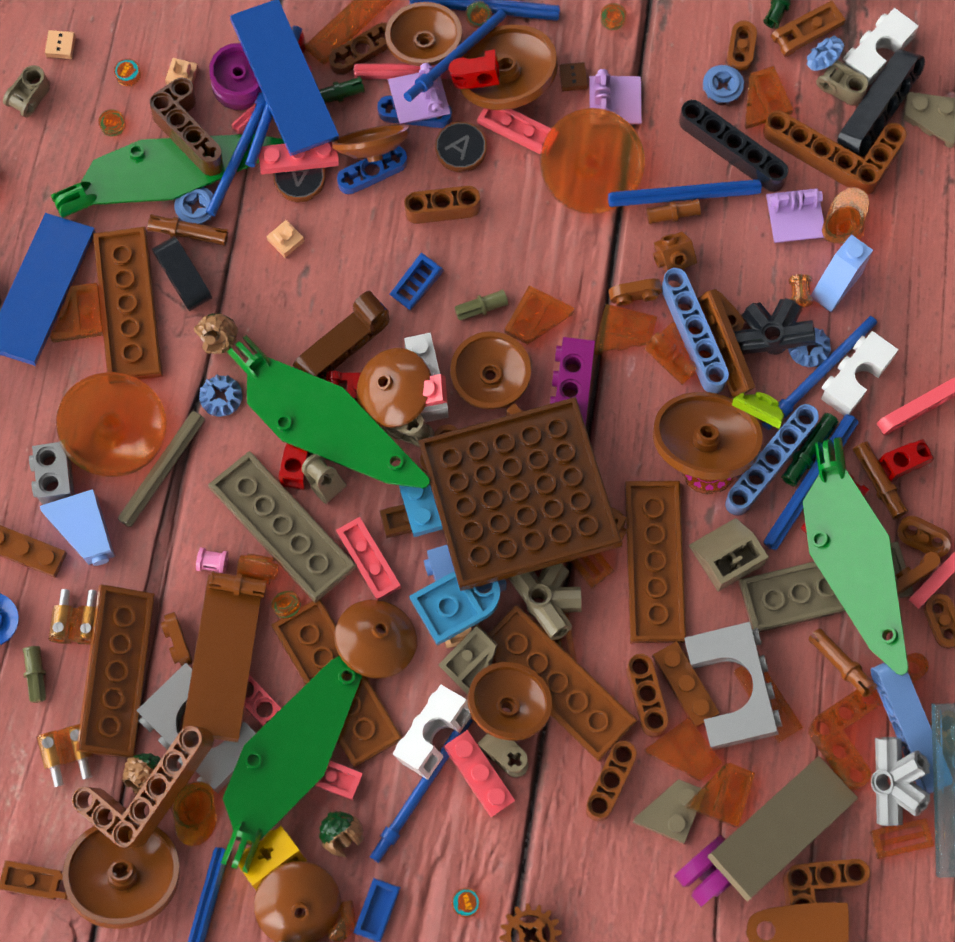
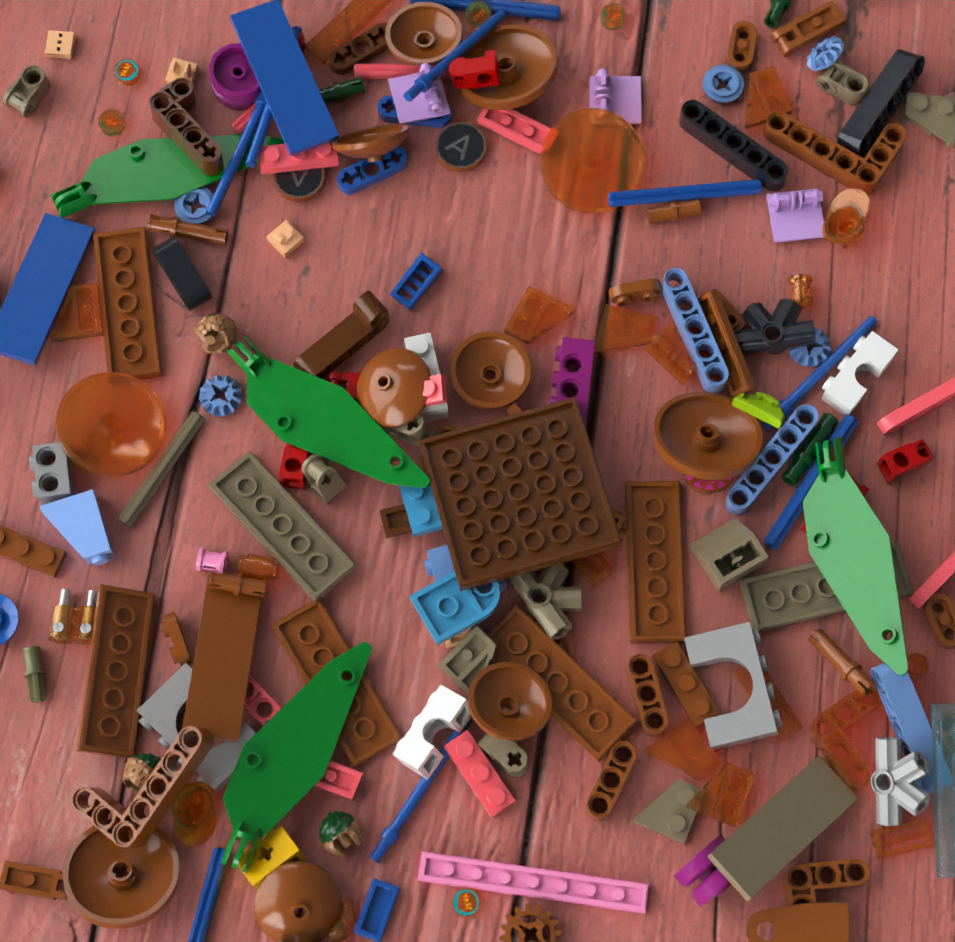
clear orange piece [36,724,93,787] -> none
clear orange tile [271,591,301,619] -> none
dark orange dish [334,600,417,678] -> none
coral plate [336,517,401,600] -> none
dark orange beam [404,186,480,224] -> none
olive axle [455,289,508,321] -> none
reddish brown tile [559,62,588,92] -> none
dark orange brick [653,231,698,272] -> none
light blue slope [810,234,873,312] -> none
white arch [843,8,919,88] -> none
dark orange pin [852,441,908,520] -> none
dark orange plate [896,552,940,595] -> none
dark orange plate [897,516,952,557] -> none
none -> bright pink tile [418,851,649,914]

